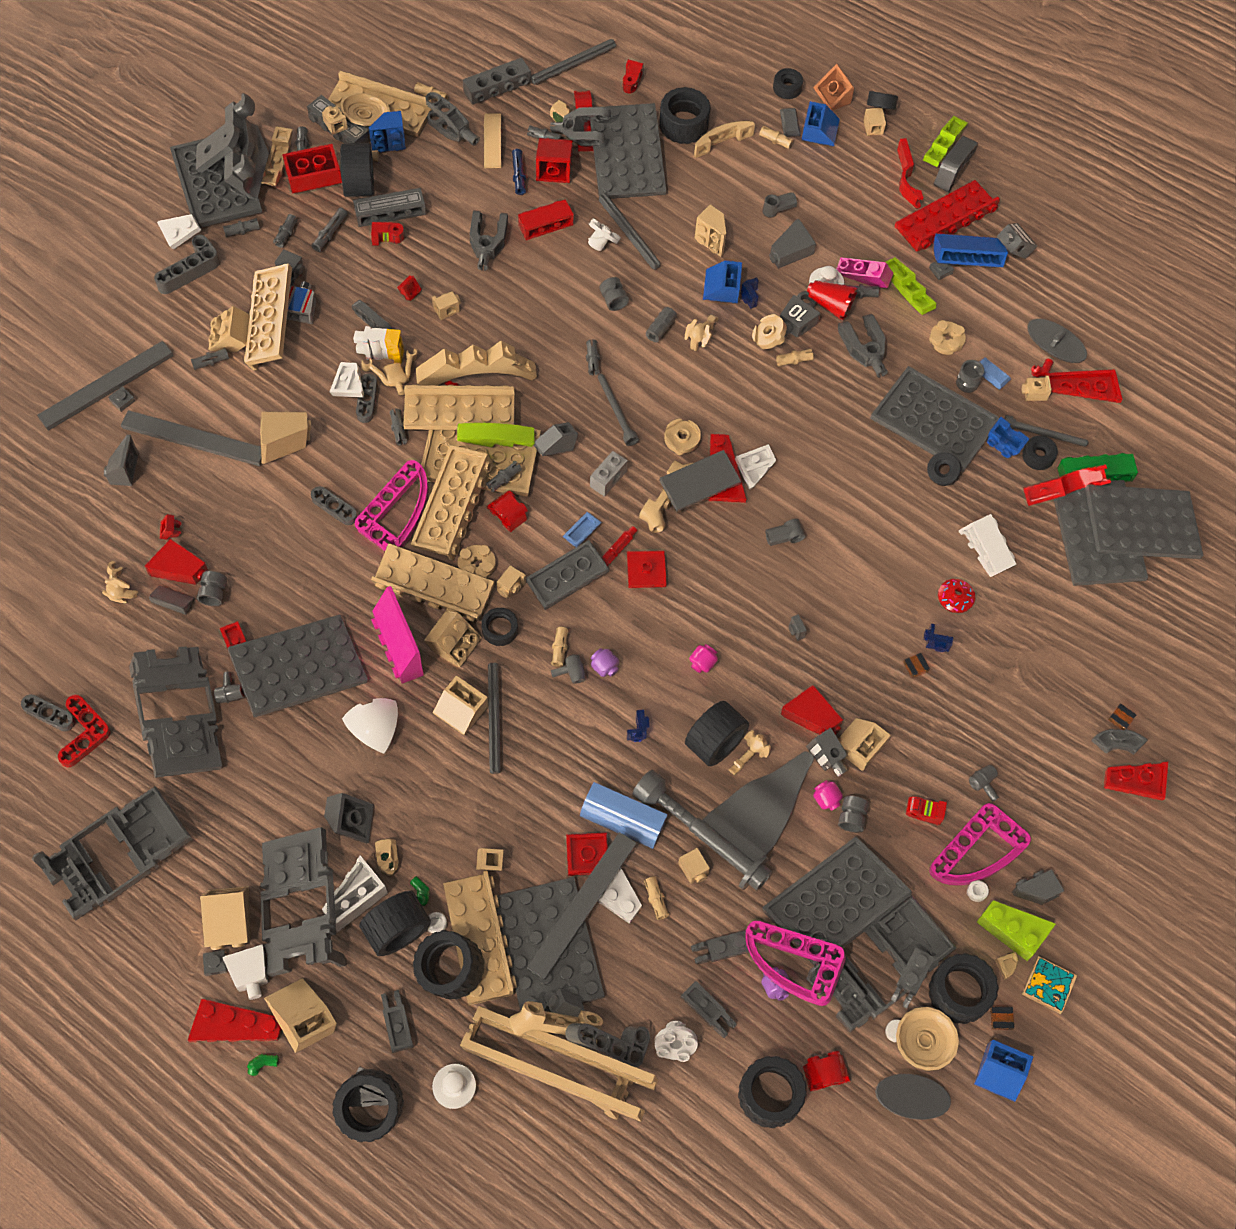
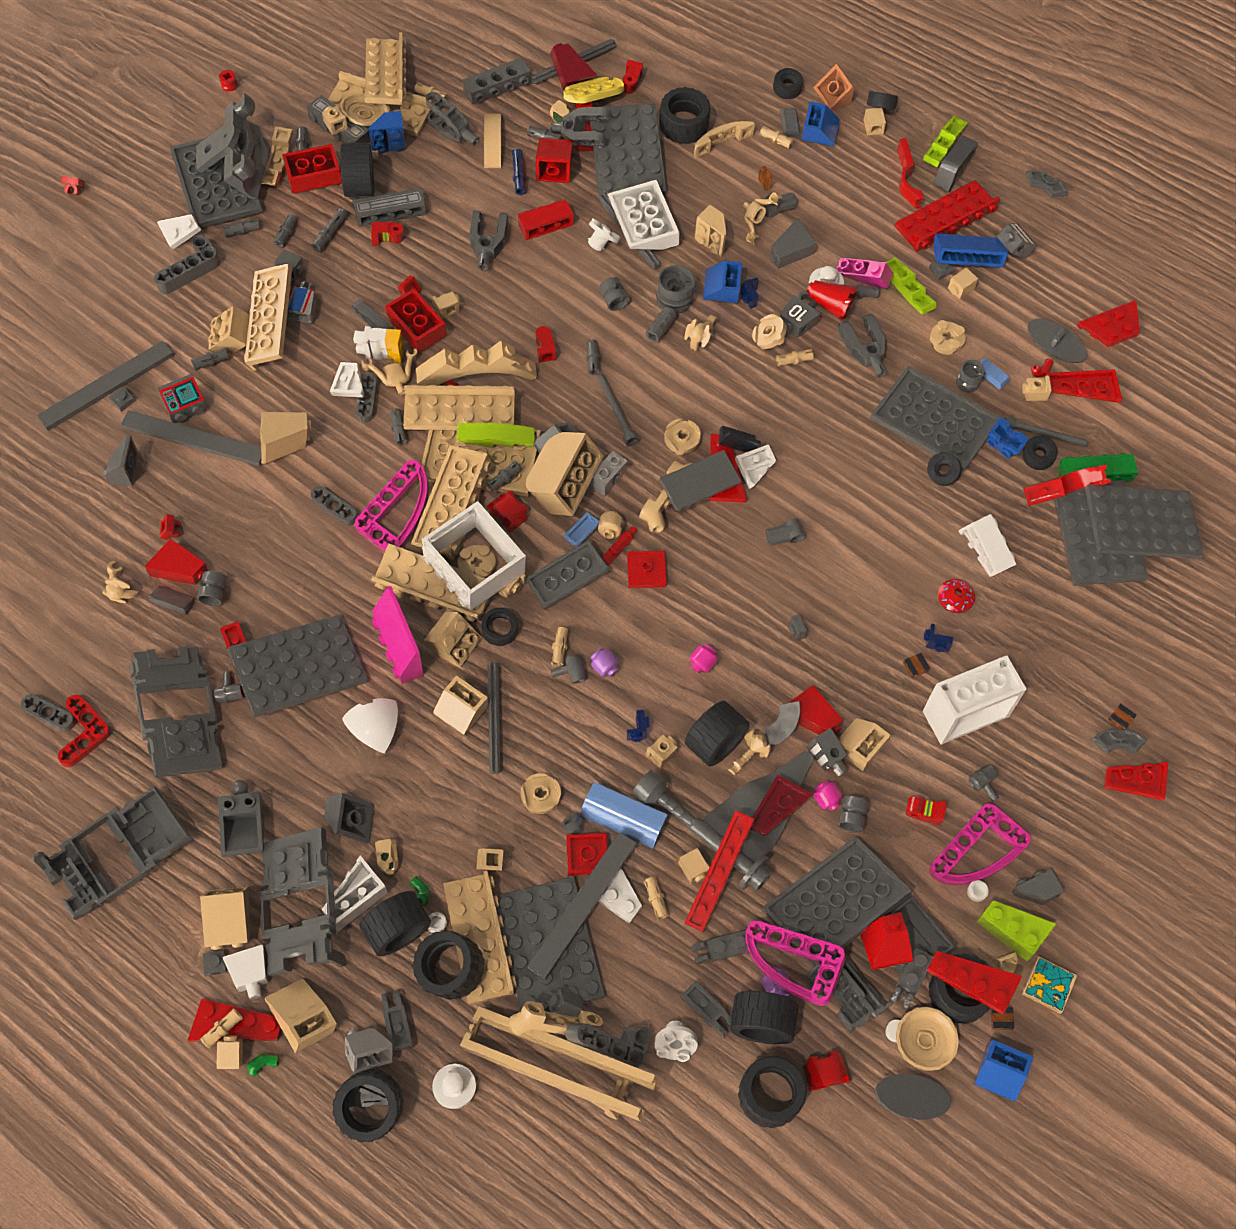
none -> tile [61,176,85,195]
none -> slope [158,374,207,423]
none -> tan pin [200,1008,243,1049]
none -> tan brick [217,1035,243,1069]
none -> dark grey slope [218,780,264,857]
none -> red wheel [219,70,238,92]
none -> light grey torso [345,1028,393,1074]
none -> tan bracket [365,32,406,105]
none -> red brick [385,288,447,353]
none -> white window [422,501,526,611]
none -> tan plate [521,773,561,814]
none -> tan brick [526,432,604,516]
none -> red leg [535,326,556,363]
none -> dark red slope [550,43,596,90]
none -> dark grey tile [561,813,582,834]
none -> light yellow tile [564,77,624,103]
none -> tan head [598,511,624,539]
none -> white slope [608,180,679,250]
none -> tan brick [646,735,678,769]
none -> dark grey wheel [656,265,695,313]
none -> red tile [684,810,755,932]
none -> black panel [719,426,761,453]
none -> black tyre [730,990,799,1045]
none -> tan piece [743,192,782,245]
none -> dark red wing [751,775,813,837]
none -> clear orange tile [758,166,772,191]
none -> tile [764,701,801,746]
none -> red slope [860,913,913,970]
none -> white window [923,655,1027,745]
none -> red wing [926,951,1022,1015]
none -> tan brick [948,268,978,299]
none -> dark grey tile [1025,170,1068,198]
none -> red wing [1077,300,1140,347]

